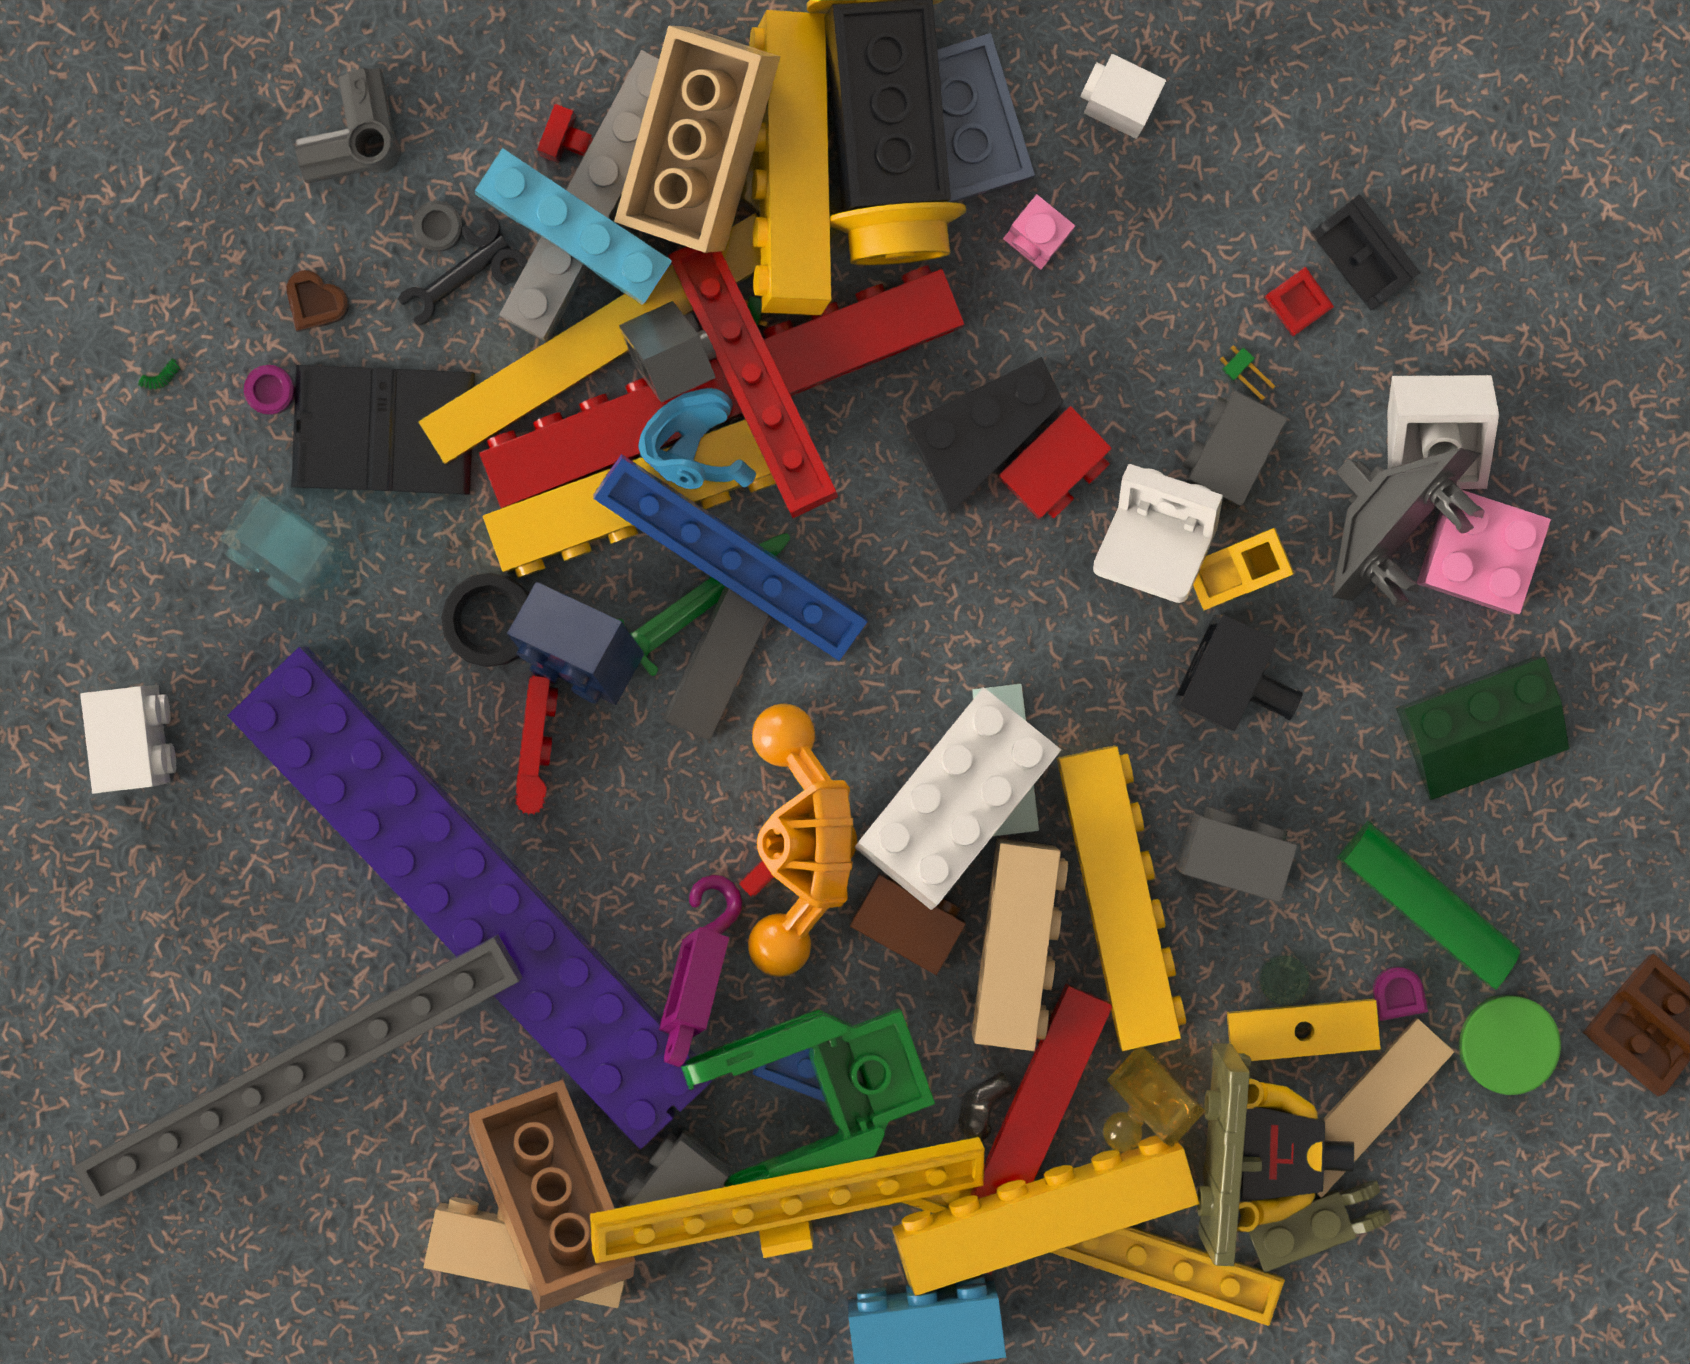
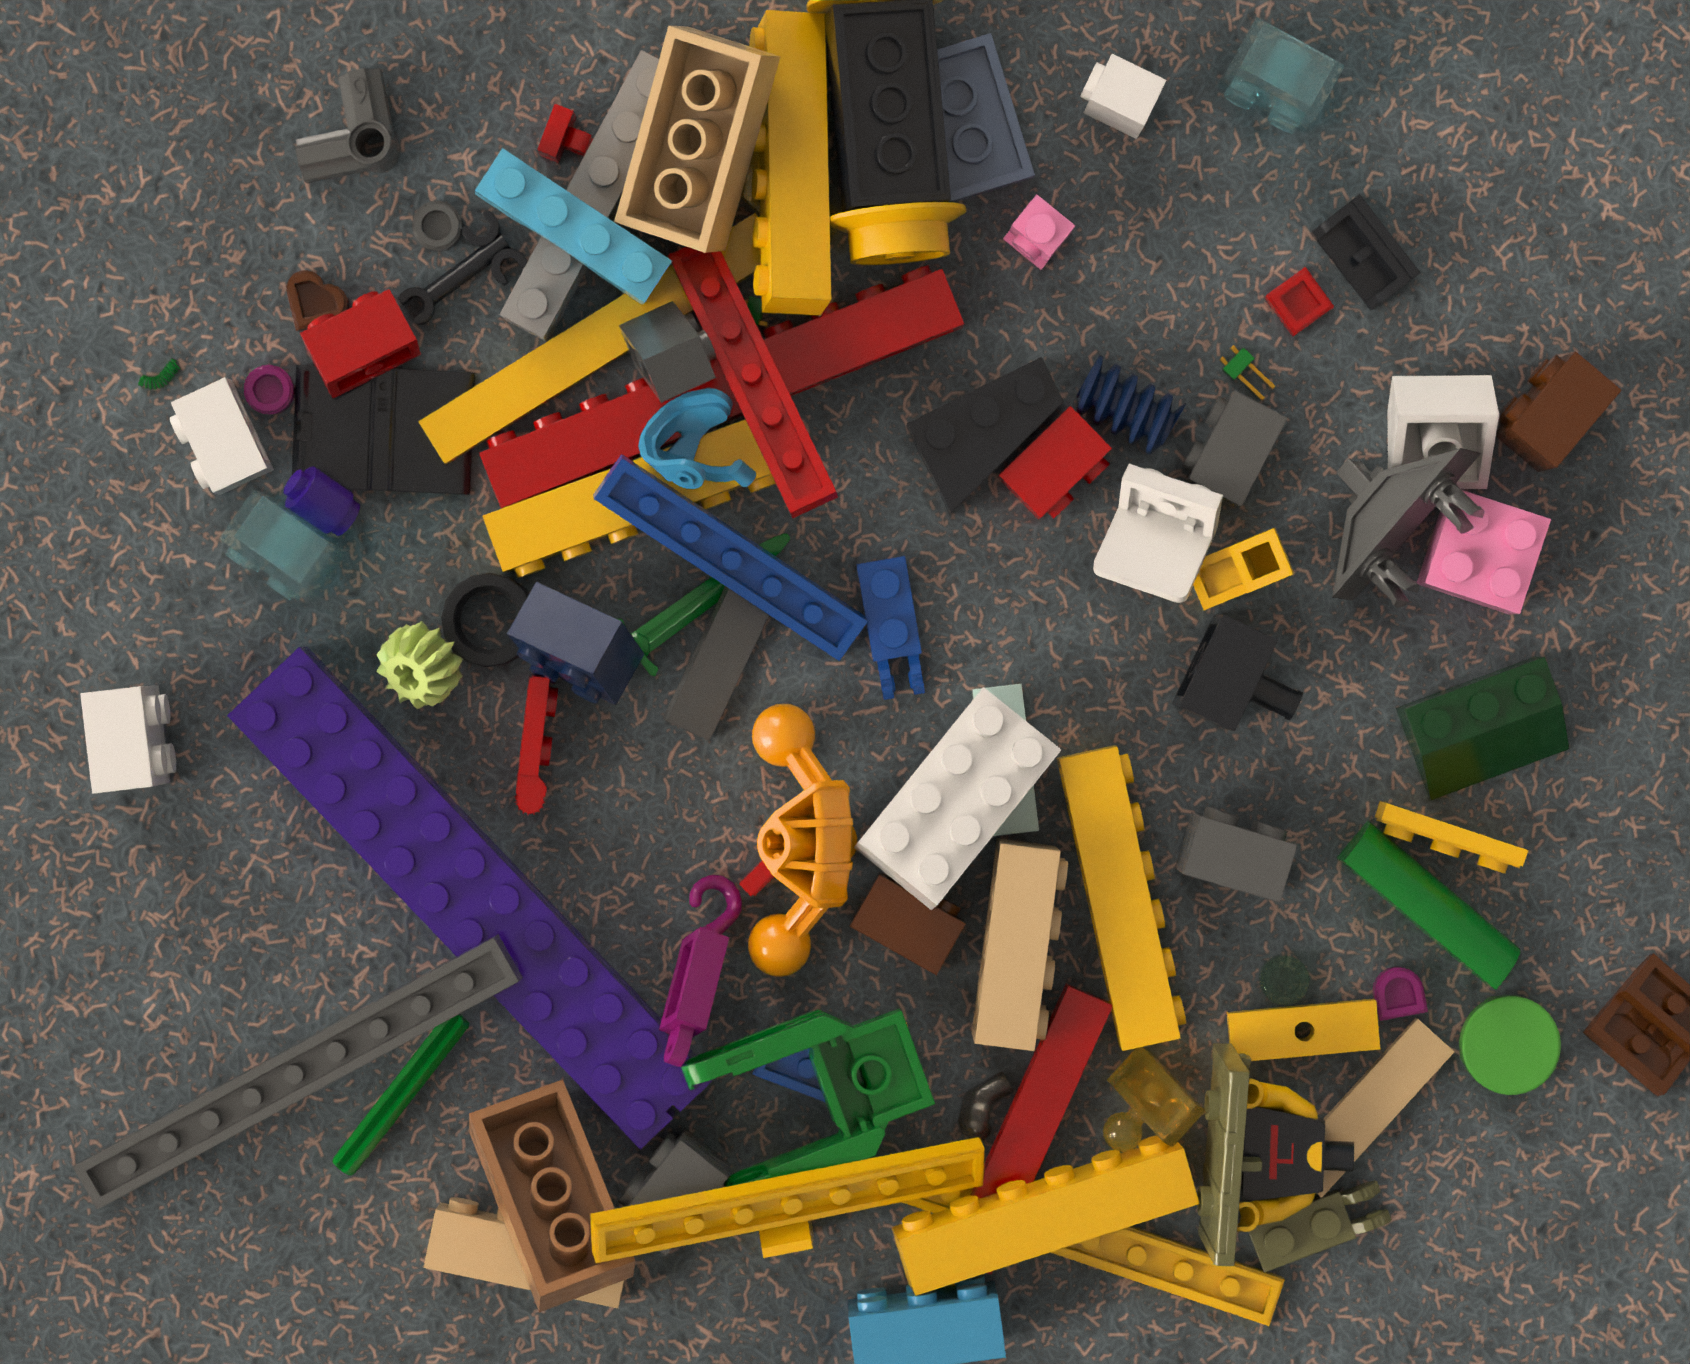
none -> white brick [170,377,274,495]
none -> dark purple brick [283,466,360,536]
none -> red brick [300,289,421,399]
none -> green axle [332,1014,470,1176]
none -> yellowish green gear [376,621,463,709]
none -> blue hinge [856,556,925,700]
none -> dark blue piece [1076,355,1186,455]
none -> clear light blue brick [1218,17,1345,134]
none -> yellow tile [1375,801,1528,874]
none -> reddish brown brick [1496,351,1622,472]

